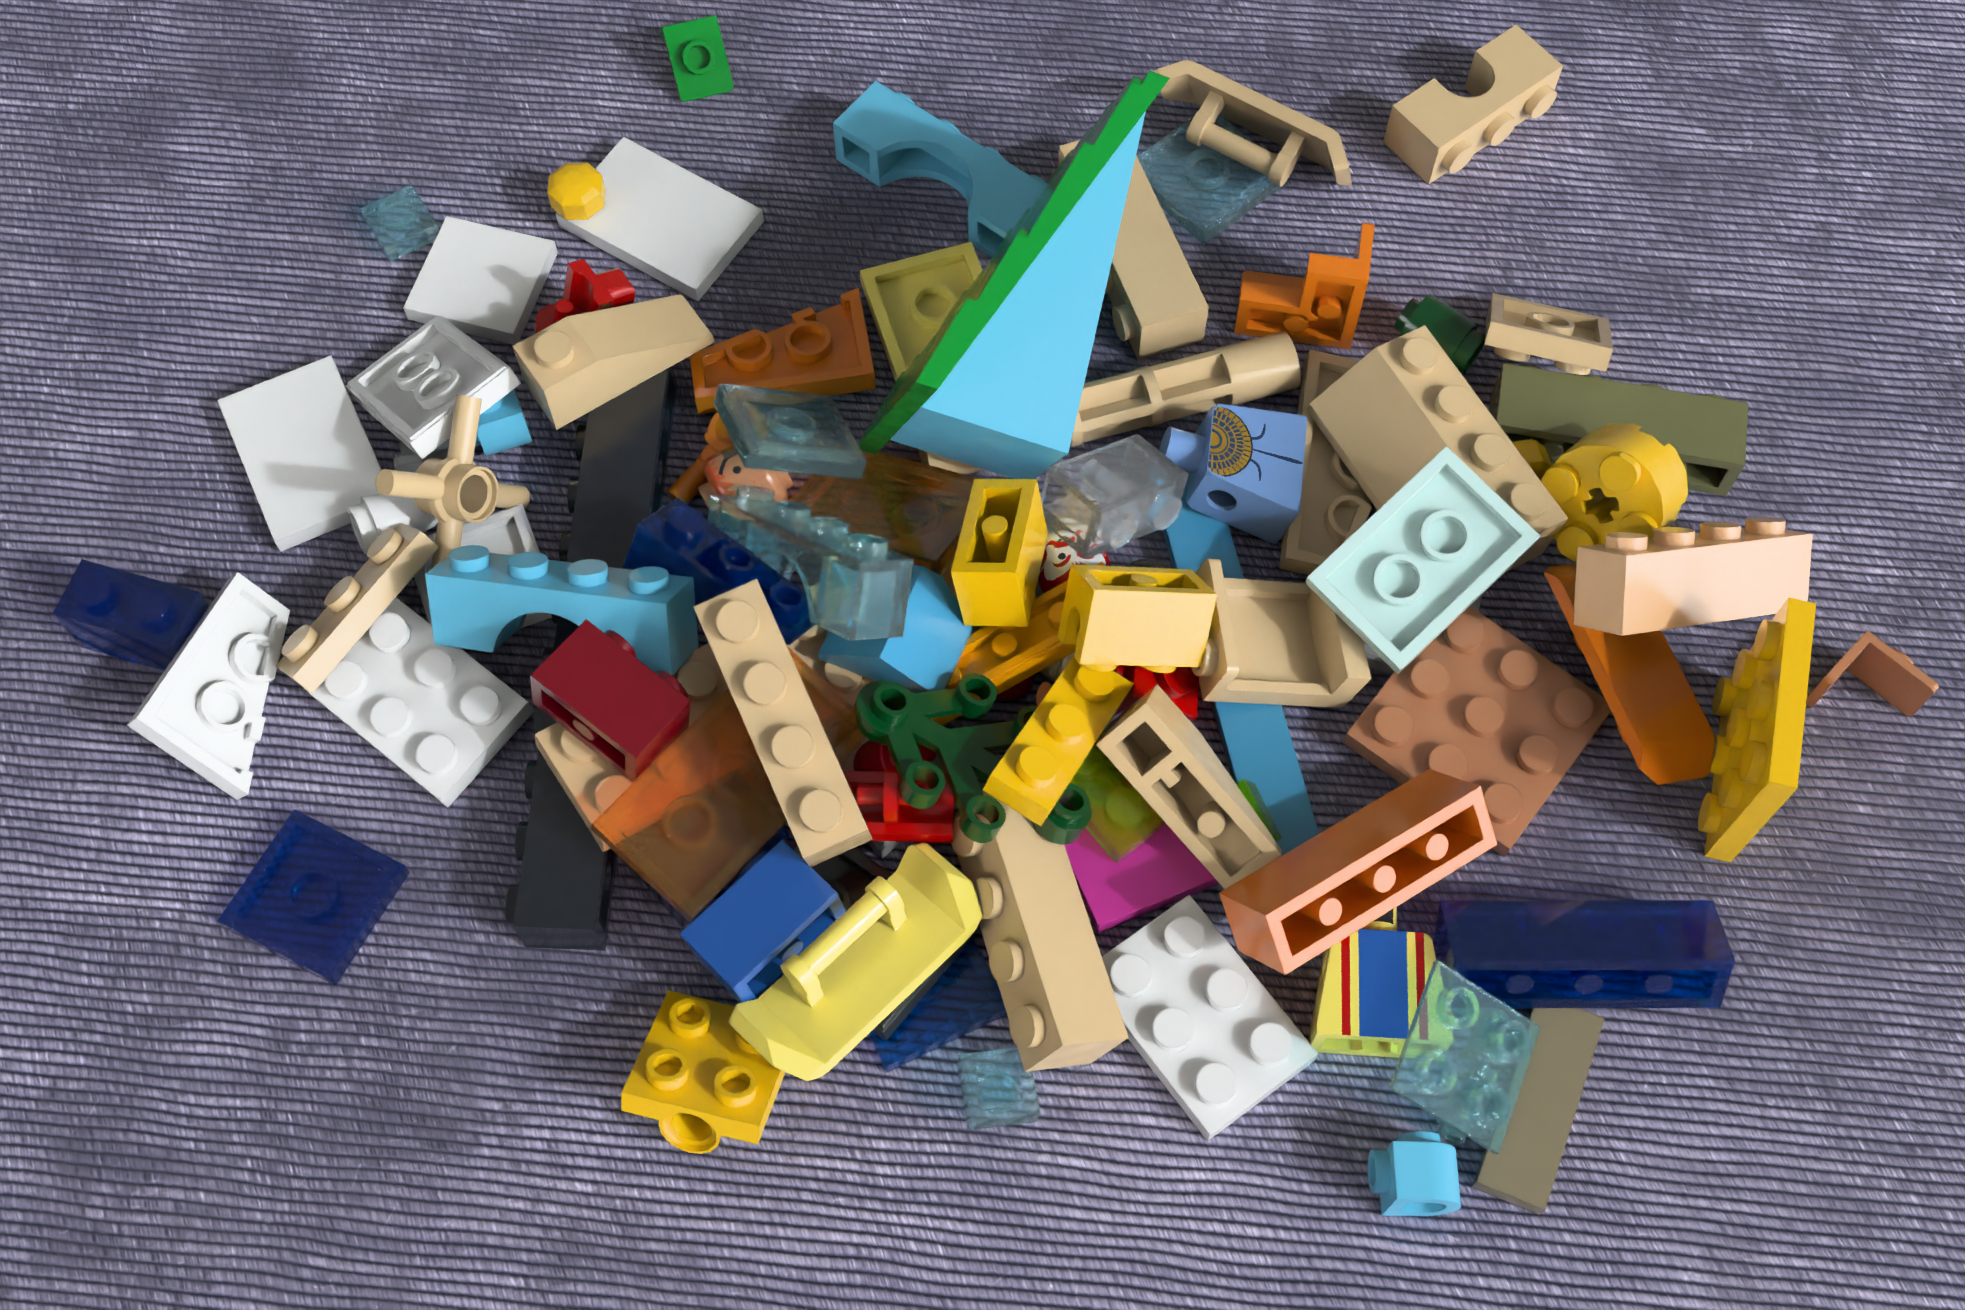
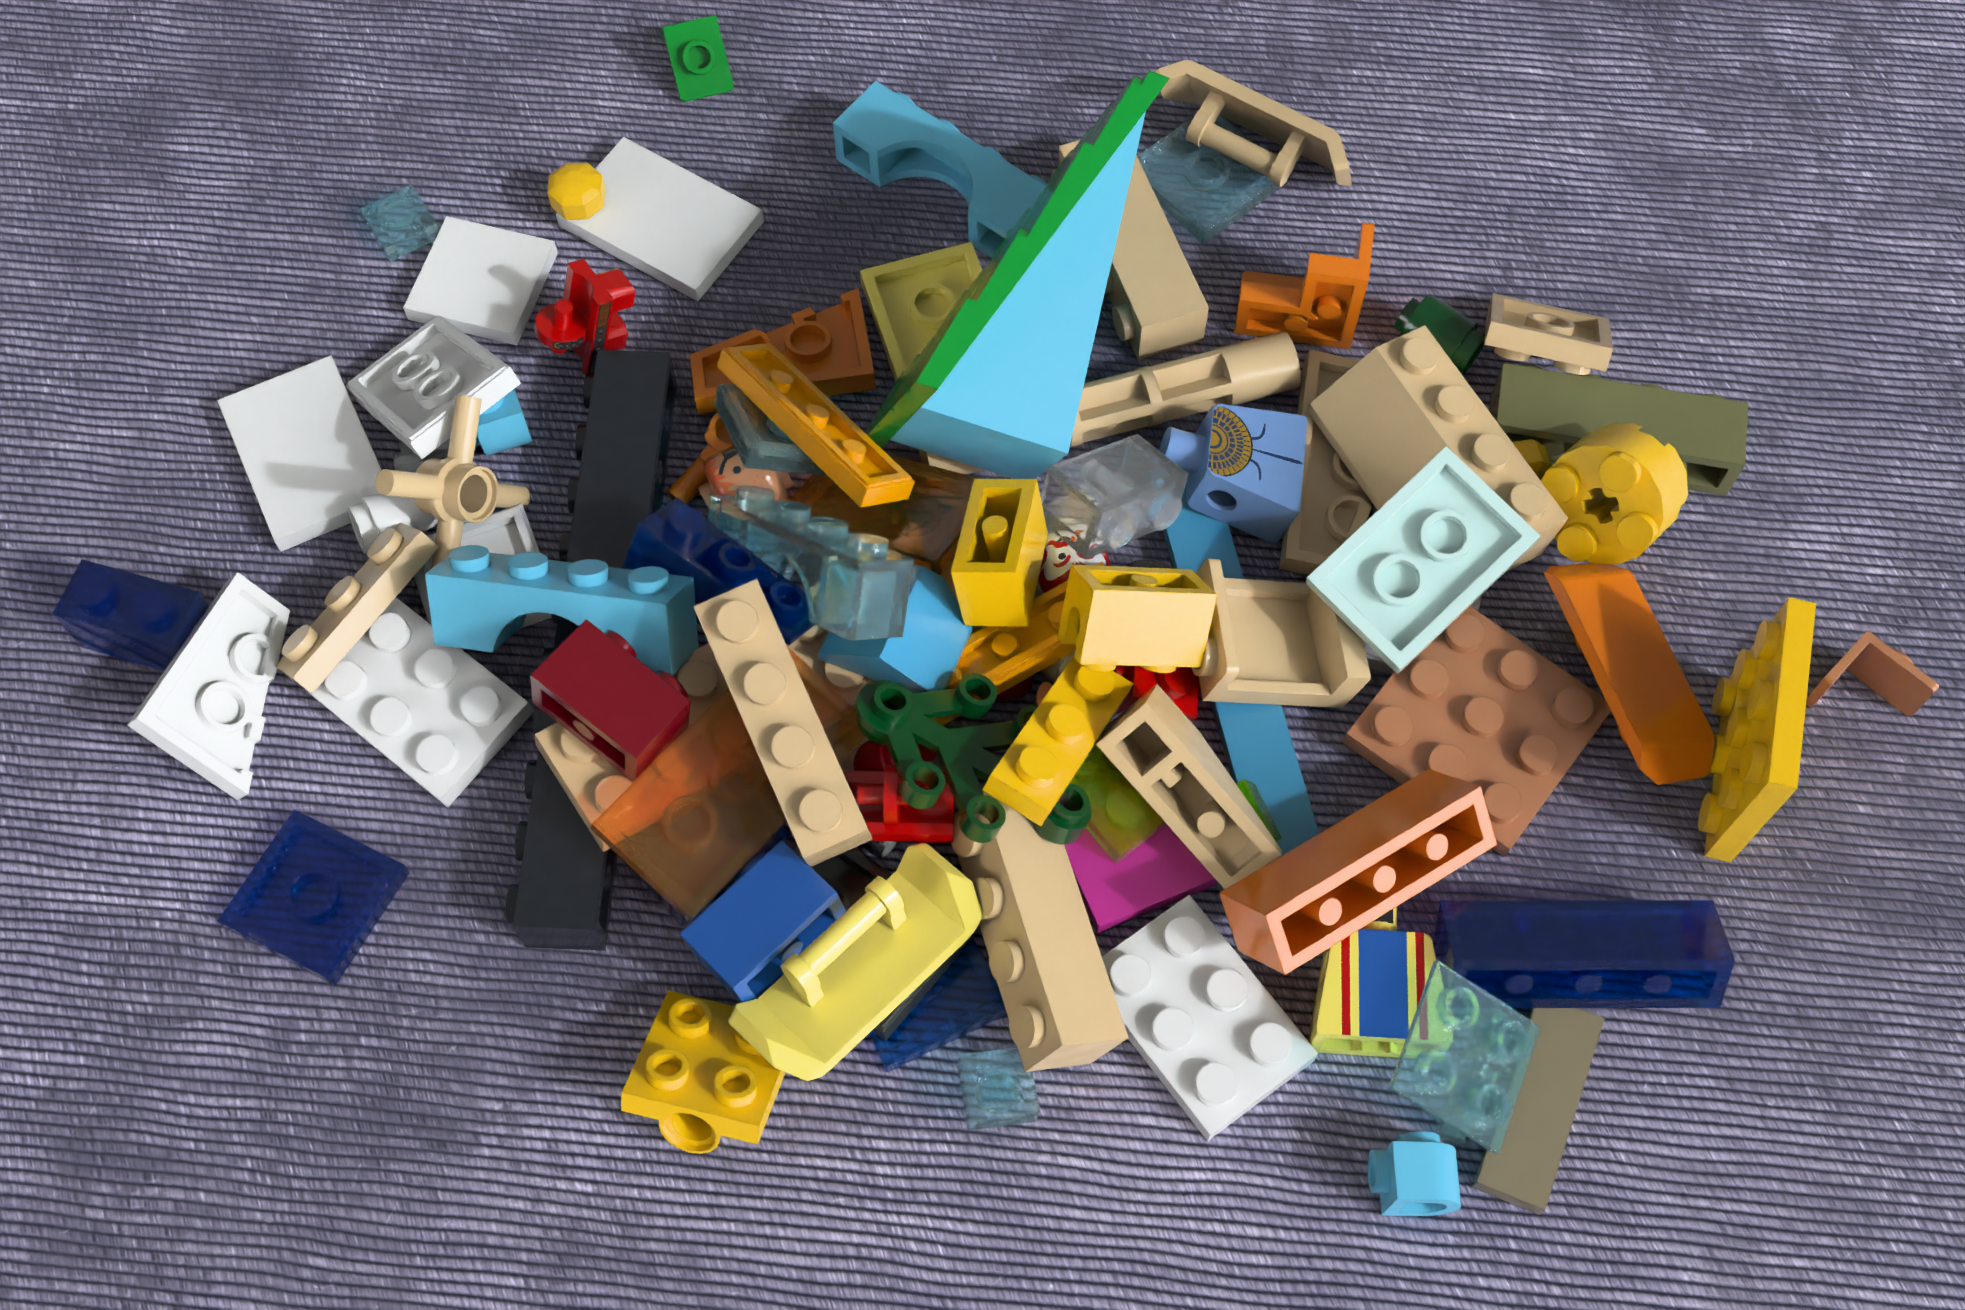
tan slope [512,294,714,430] -> none
tan arch [1383,25,1563,185] -> none
light nougat brick [1573,517,1813,636] -> none
none -> light orange tile [717,343,915,508]

